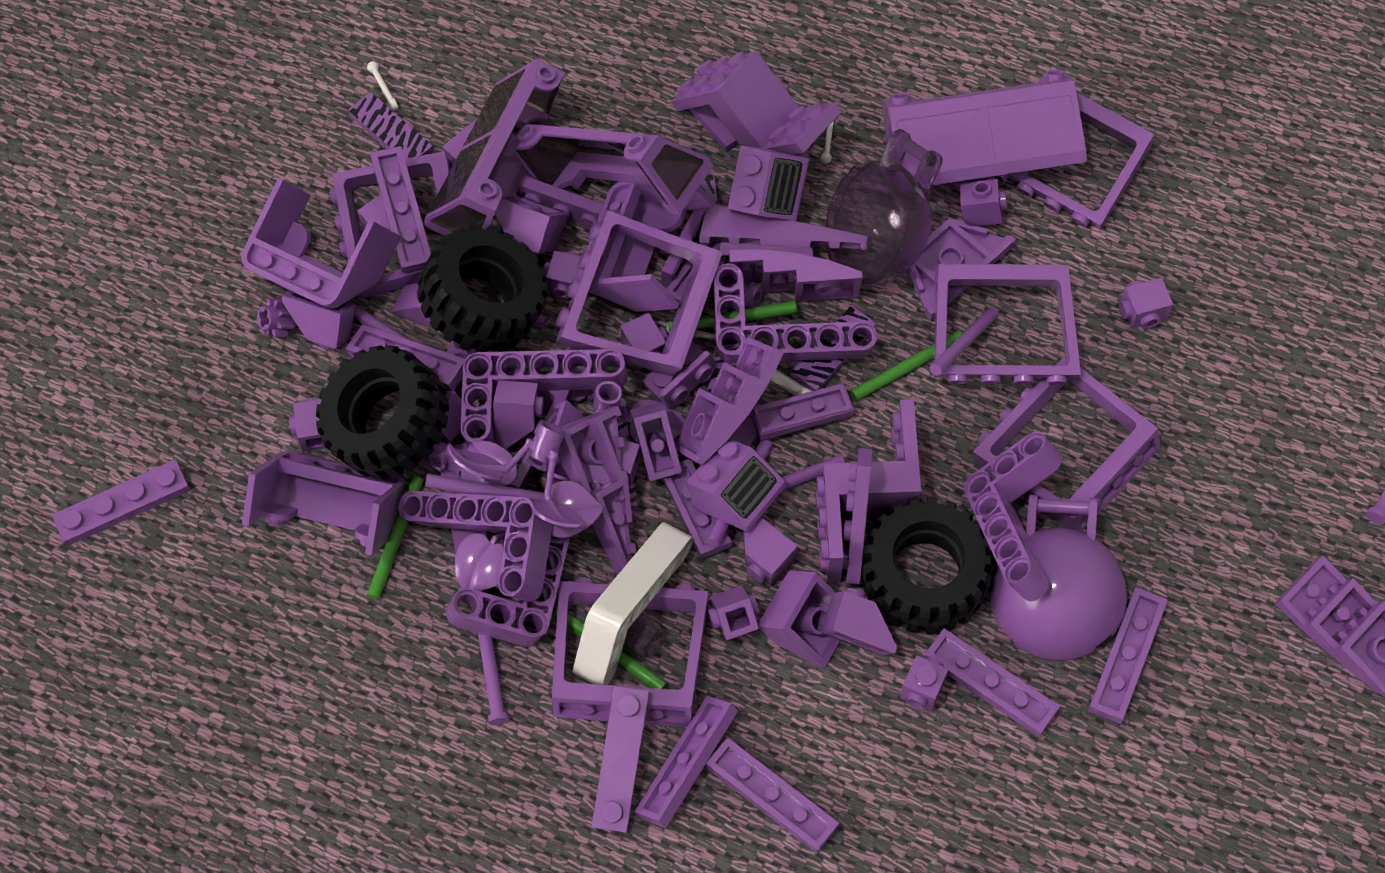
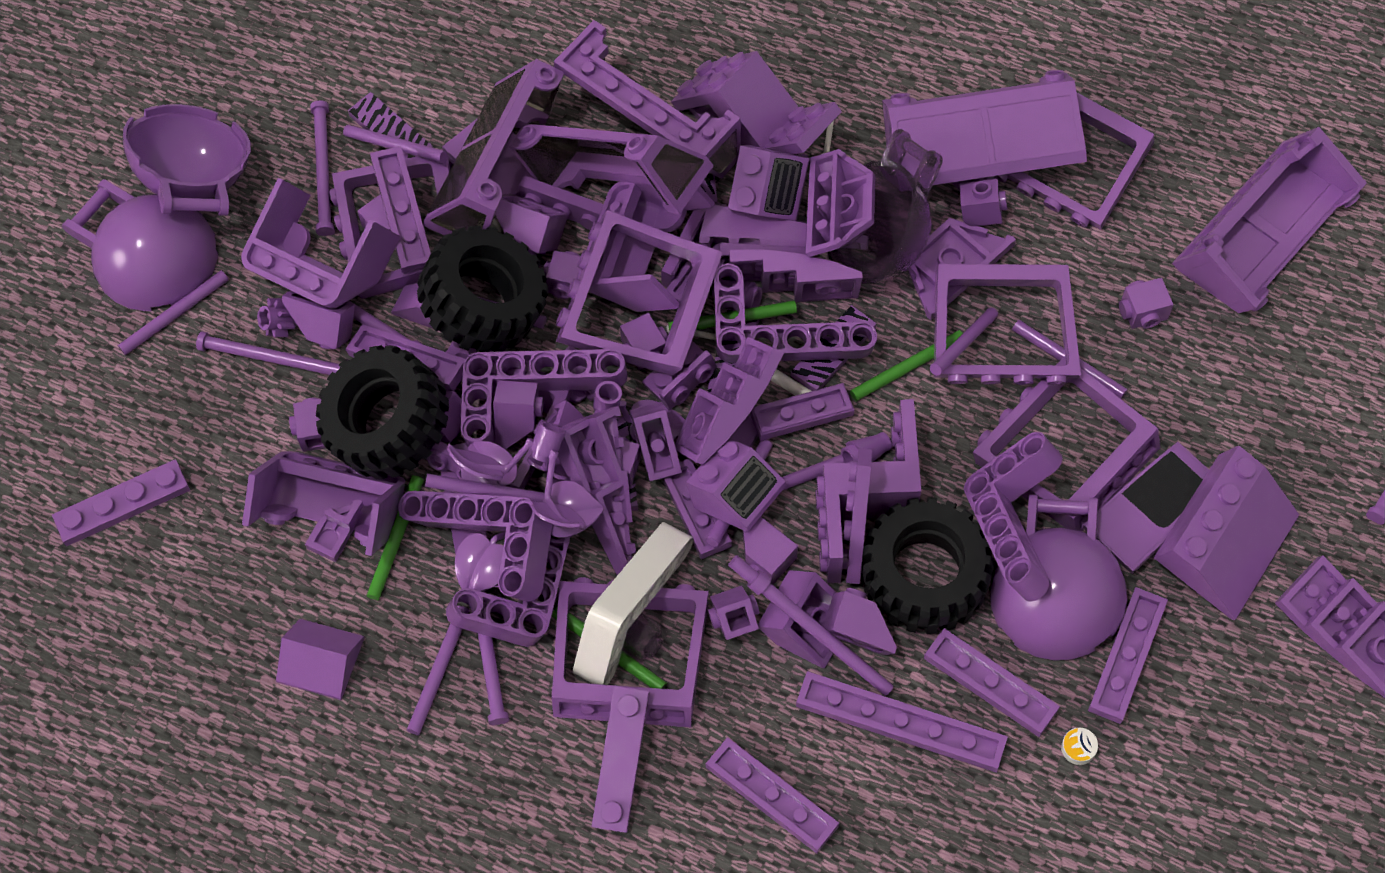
white hinge [367,61,399,111] -> none
medium lavender plate [634,696,738,828] -> none
medium lavender brick [900,655,949,712] -> none
none -> medium lavender windscreen [62,179,218,311]
none -> medium lavender bar [117,270,229,356]
none -> medium lavender windscreen [123,104,251,216]
none -> medium lavender bar [196,331,340,375]
none -> medium lavender slope [276,619,364,700]
none -> medium lavender slope [305,499,364,562]
none -> medium lavender bar [310,101,335,236]
none -> medium lavender bar [343,125,447,163]
none -> medium lavender bar [407,605,470,735]
none -> medium lavender windscreen [554,20,741,179]
none -> medium lavender bar [728,555,893,696]
none -> medium lavender plate [796,671,1008,773]
none -> medium lavender wedge [806,149,875,257]
none -> medium lavender cone [841,432,892,463]
none -> medium lavender bar [1012,320,1128,399]
none -> tile [1061,728,1098,765]
none -> slope [1083,442,1209,574]
none -> medium lavender slope [1154,445,1299,620]
none -> medium lavender windscreen [1172,127,1367,313]

